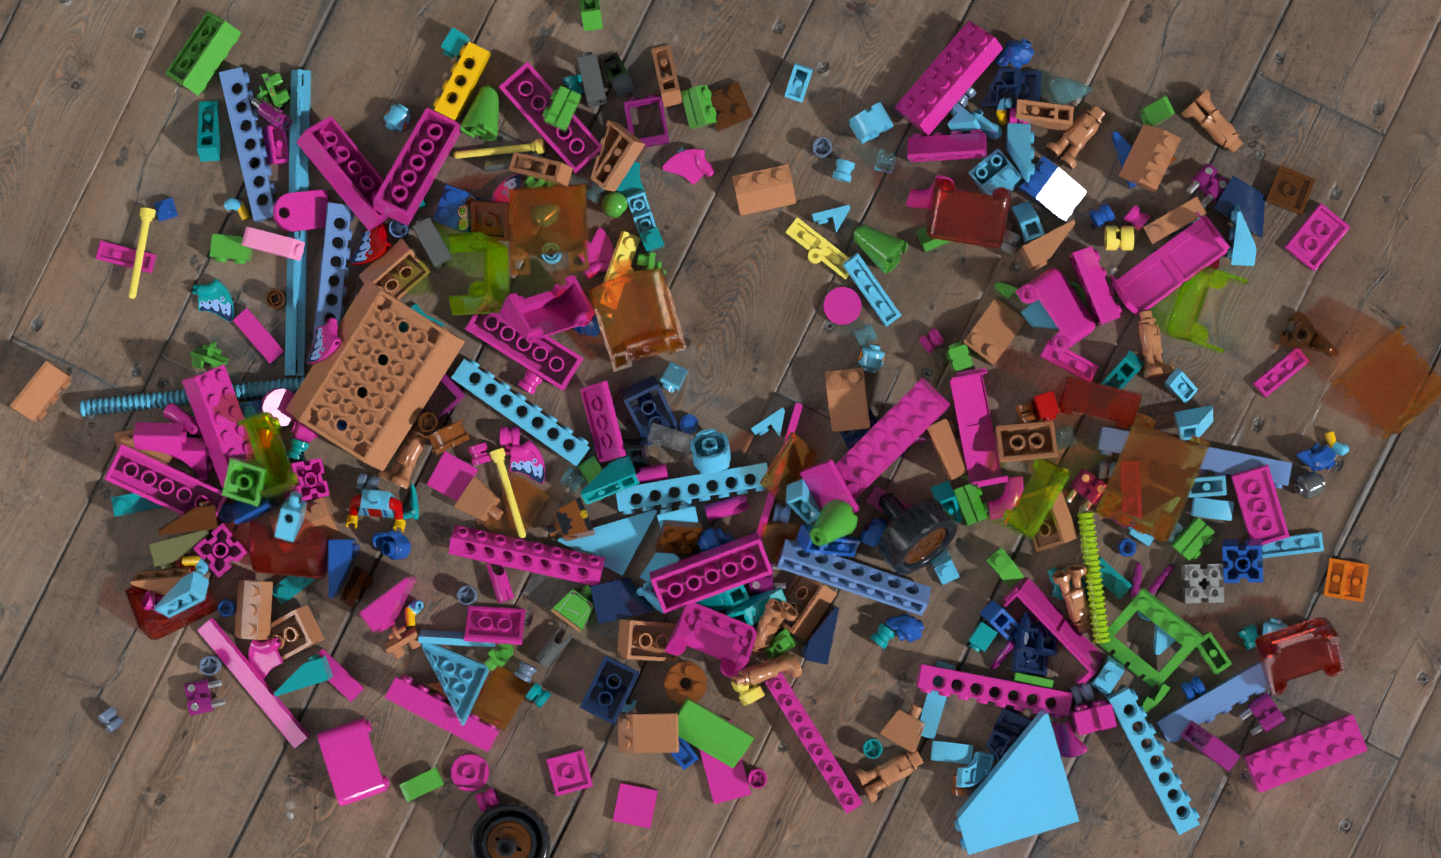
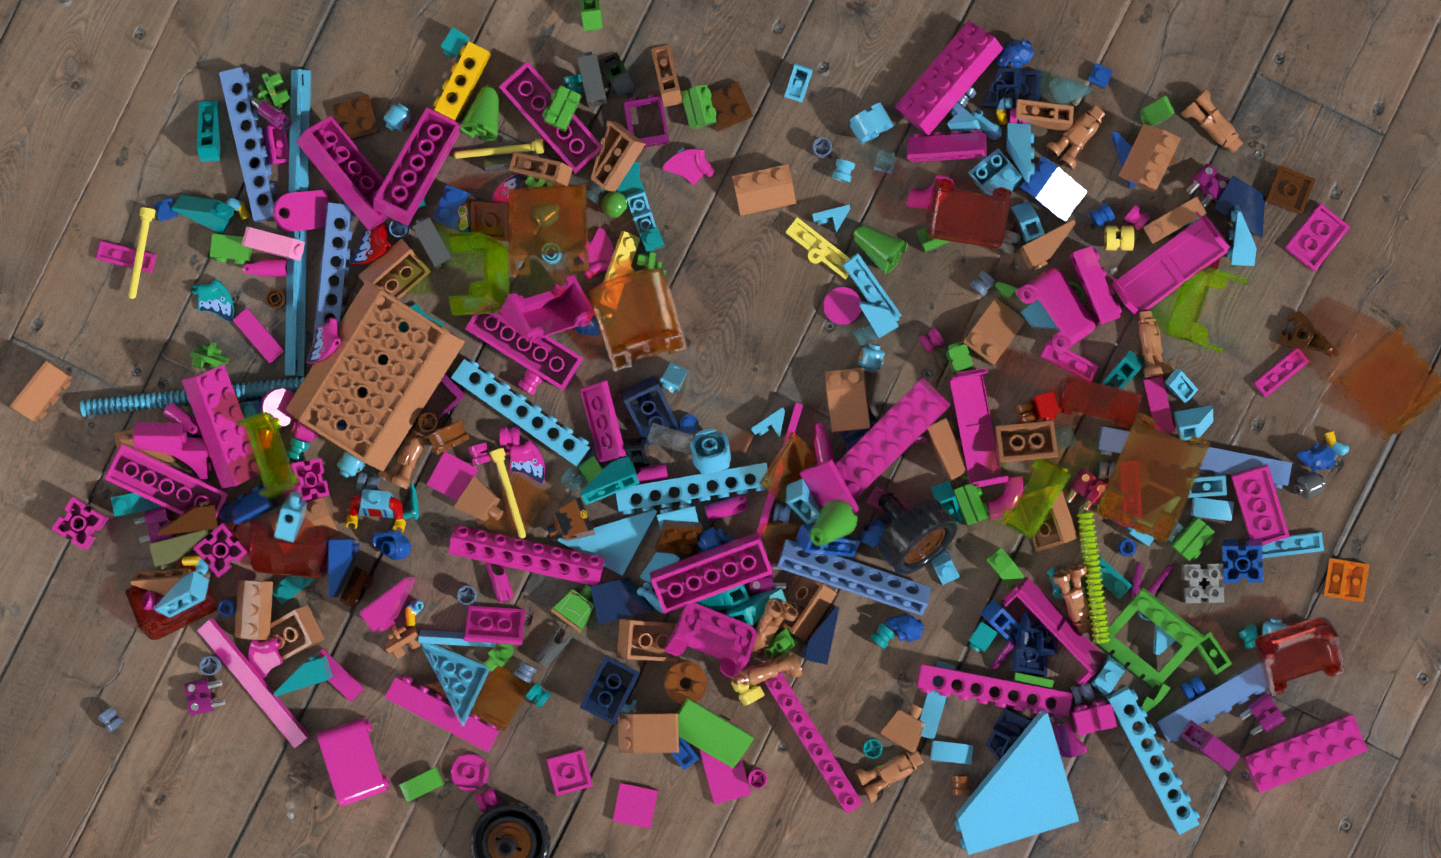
bright green slope [165,11,241,96] -> none
bright green slope [222,458,267,506] -> none
medium azure tile [956,751,995,787] -> none
none -> dark pink brick [52,497,109,550]
none -> magenta piece [134,507,176,543]
none -> teal slope [172,195,235,235]
none -> dark pink piece [242,259,287,277]
none -> reddish brown plate [332,95,380,140]
none -> medium azure head [337,451,365,479]
none -> dark pink piece [813,422,835,464]
none -> medium azure slope [859,301,900,338]
none -> sand blue wheel [969,270,996,297]
none -> blue plate [1087,63,1113,89]
none -> dark pink tile [1143,376,1175,436]

